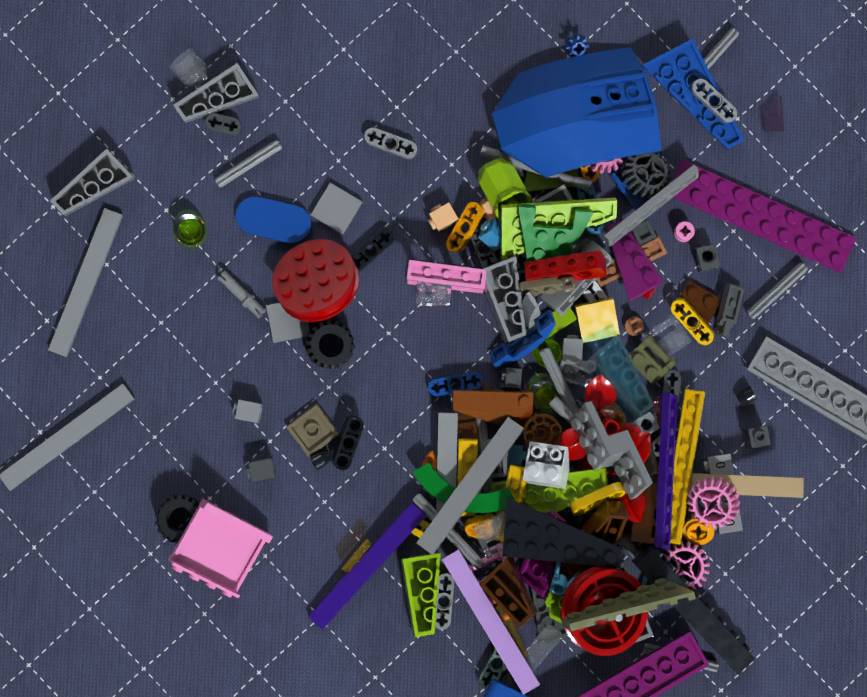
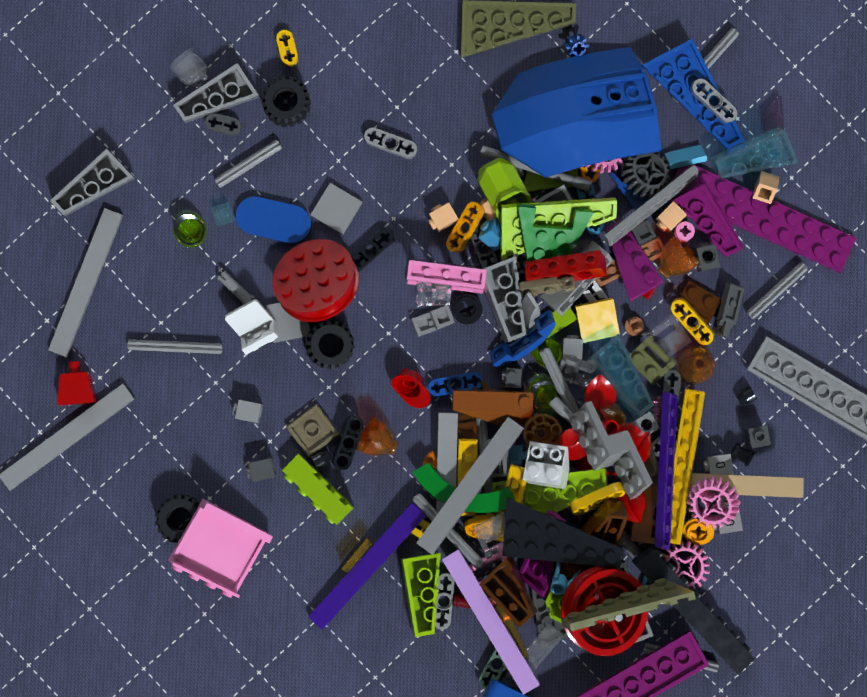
none -> red torso [57,361,98,406]
none -> light grey axle [127,339,223,354]
none -> clear light blue tile [211,202,235,227]
none -> white bracket [225,299,278,354]
none -> black tyre [261,76,311,127]
none -> yellow beam [276,30,298,67]
none -> lime wedge [282,454,354,525]
none -> clear orange piece [356,416,398,456]
none -> red piece [391,368,431,408]
none -> light grey slope [410,305,455,337]
none -> black gear [452,294,483,325]
none -> dark red pin [452,593,471,609]
none -> olive wing [461,0,576,58]
none -> light nougat brick [655,201,687,233]
none -> clear orange piece [657,236,700,279]
none -> medium azure tile [665,145,707,170]
none -> magenta wing [672,182,744,257]
none -> clear orange piece [677,346,716,384]
none -> clear light blue wedge [710,126,798,178]
none -> black bush [731,442,755,466]
none -> light nougat brick [753,171,779,204]

